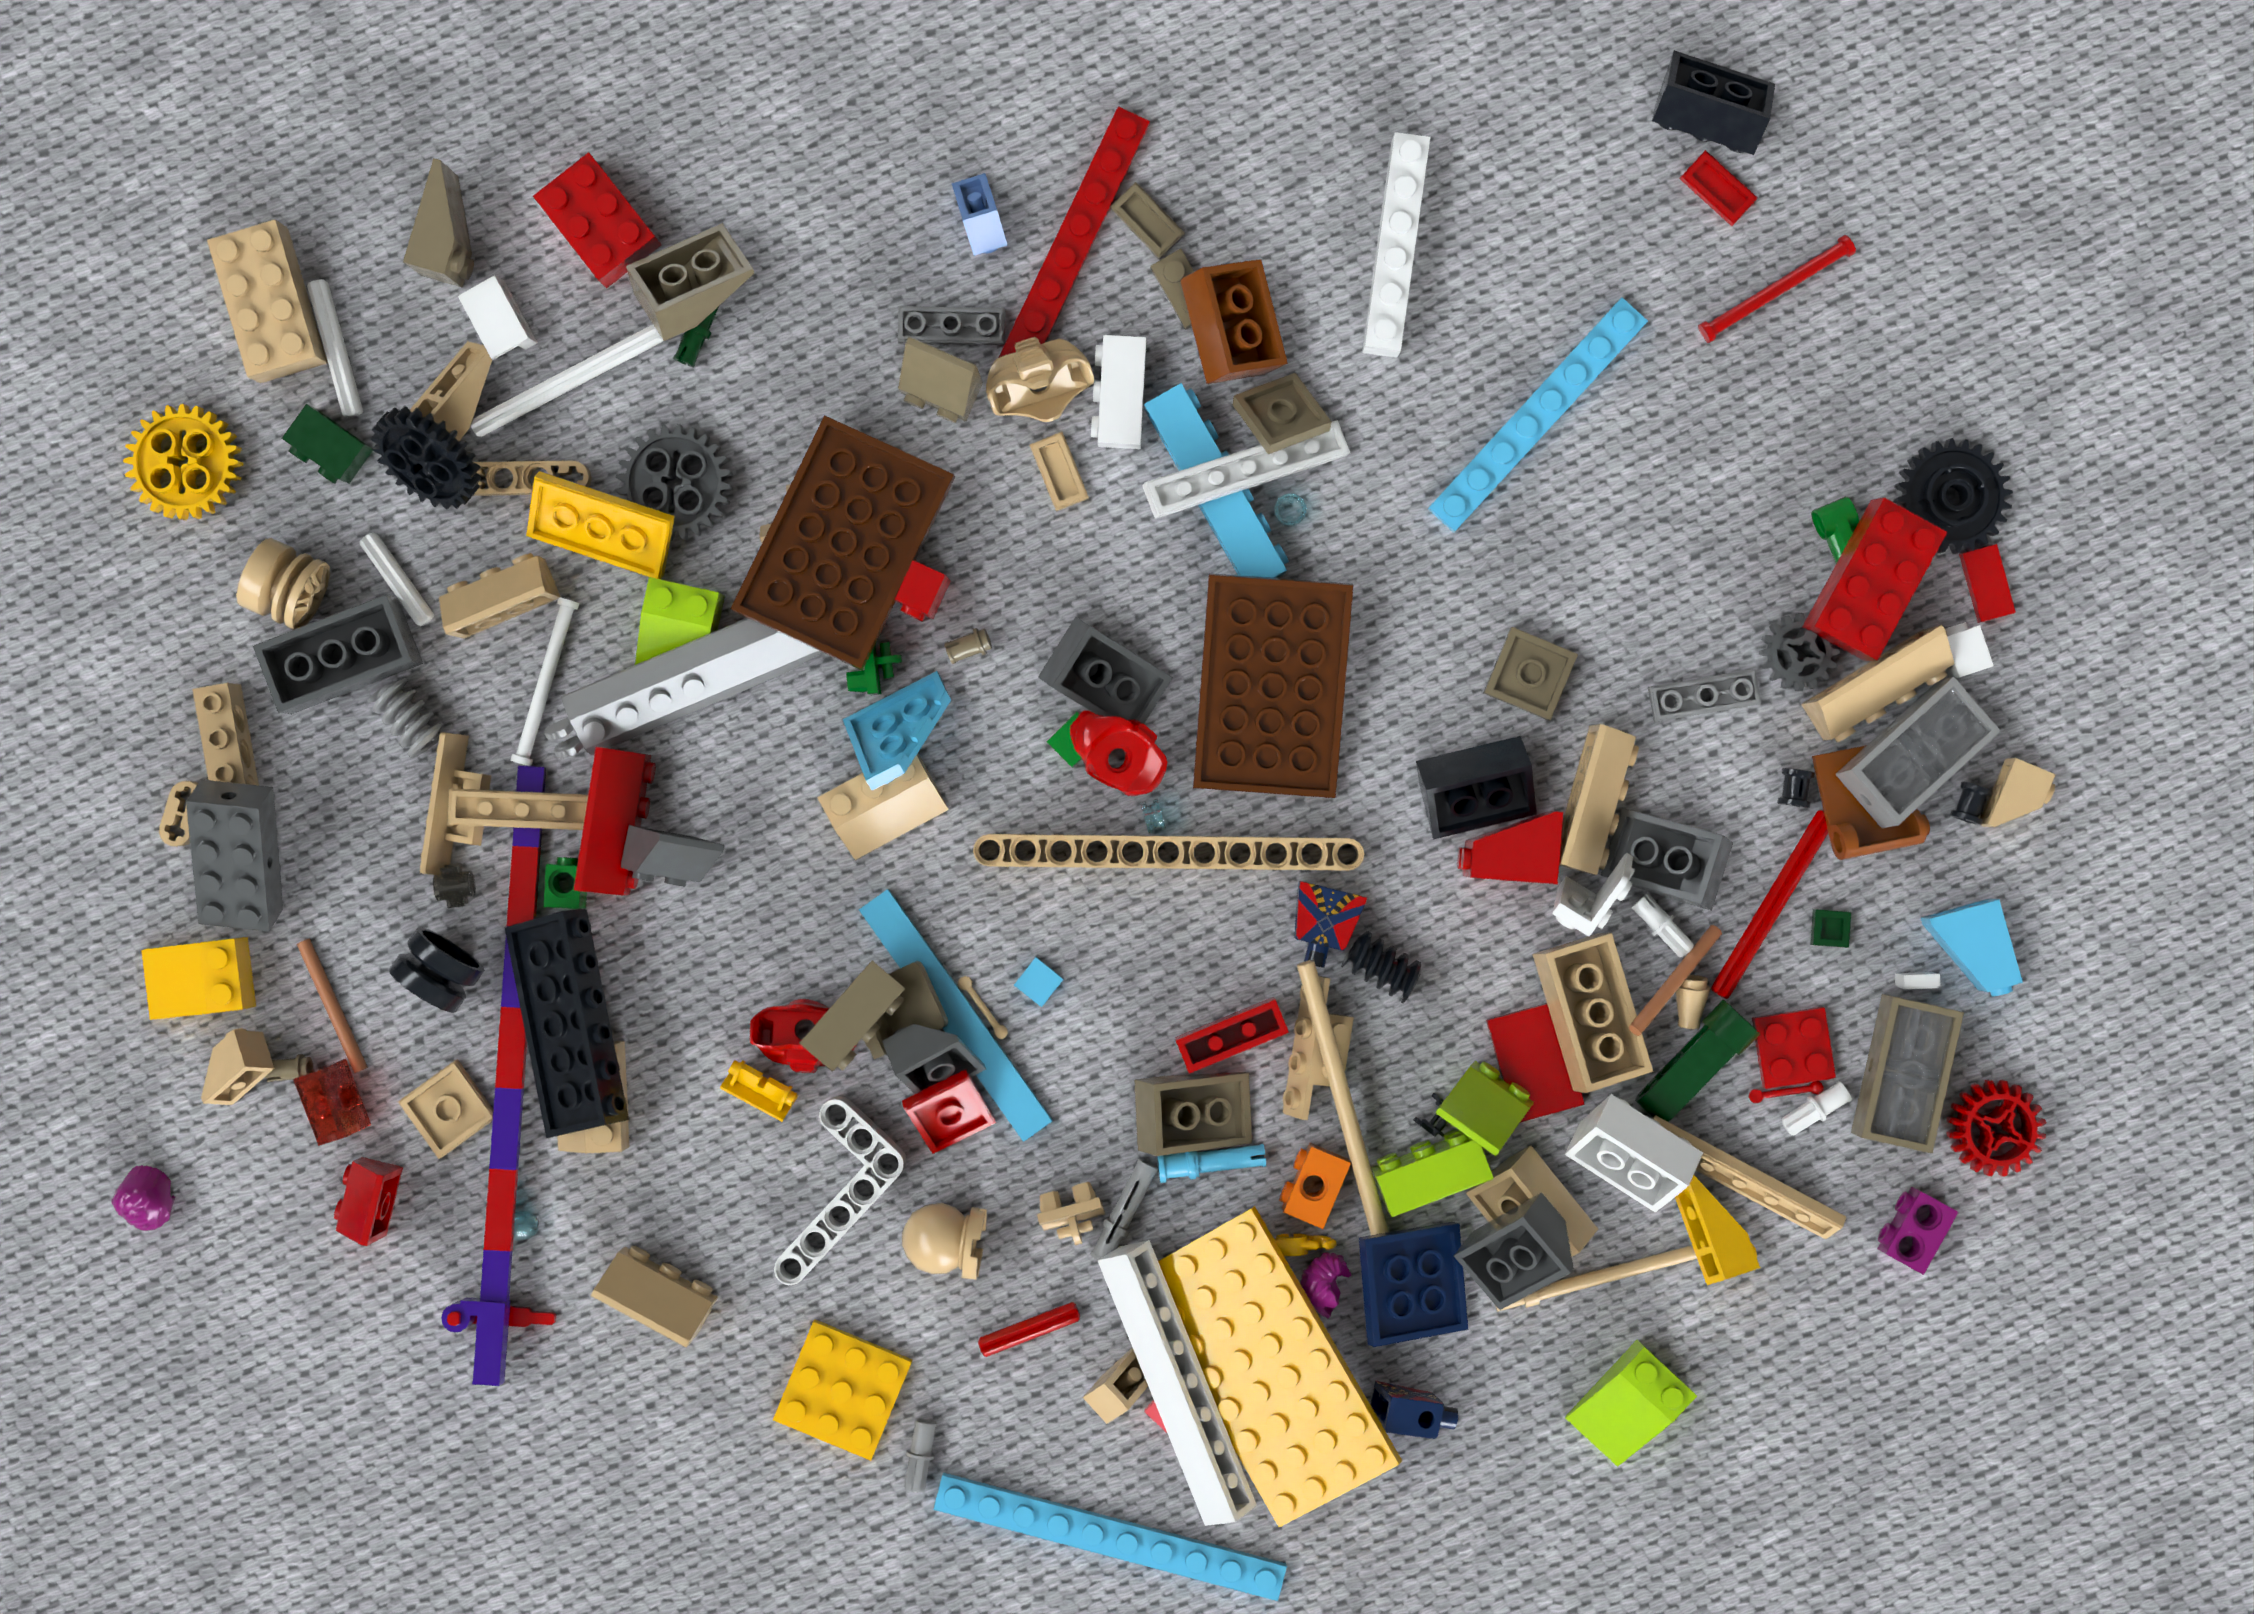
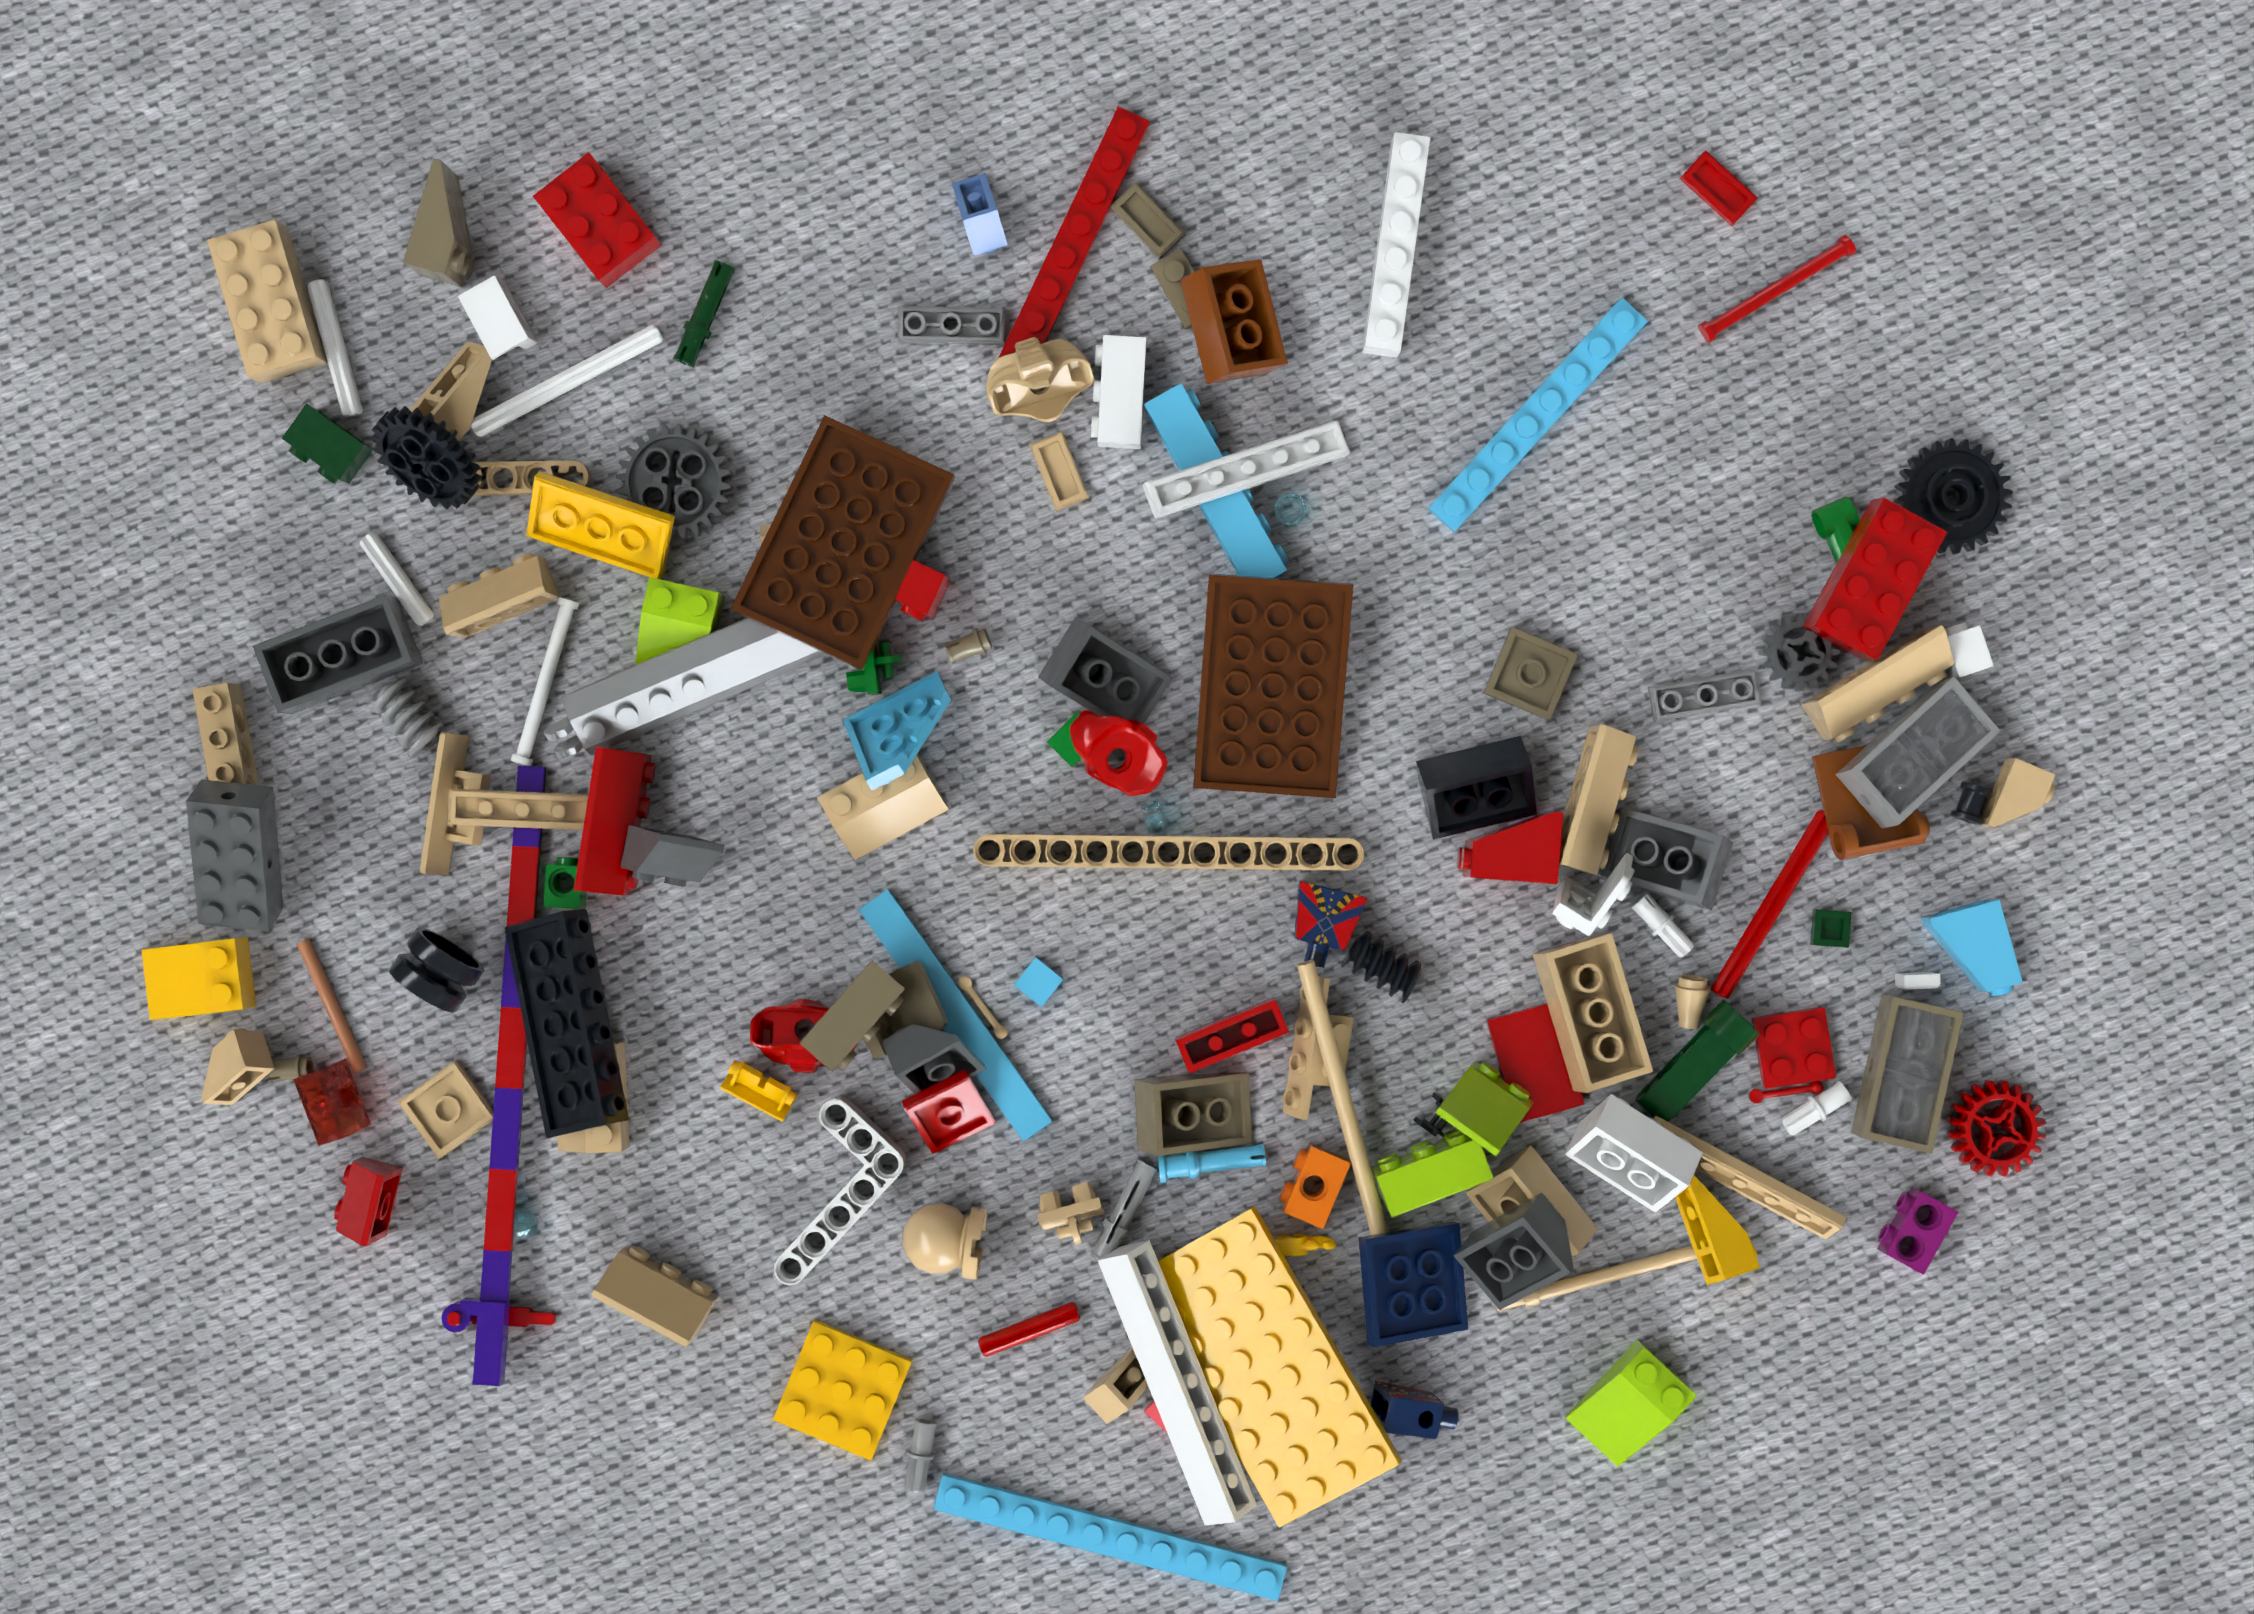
magenta hair [111,1165,175,1231] -> none
yellow gear [123,404,244,521] -> none
tan beam [159,781,198,847] -> none
tan wheel [236,538,330,630] -> none
clear smoke gear [433,863,476,909] -> none
dark tan slope [626,223,754,341] -> none
dark tan slope [898,337,983,423] -> none
dark tan plate [1232,373,1332,455] -> none
magenta hair [1300,1252,1352,1319] -> none
nougat bar [1629,925,1722,1036] -> none
black slope [1652,50,1775,155] -> none
black bush [1777,768,1815,808] -> none
red tile [1959,544,2016,623] -> none

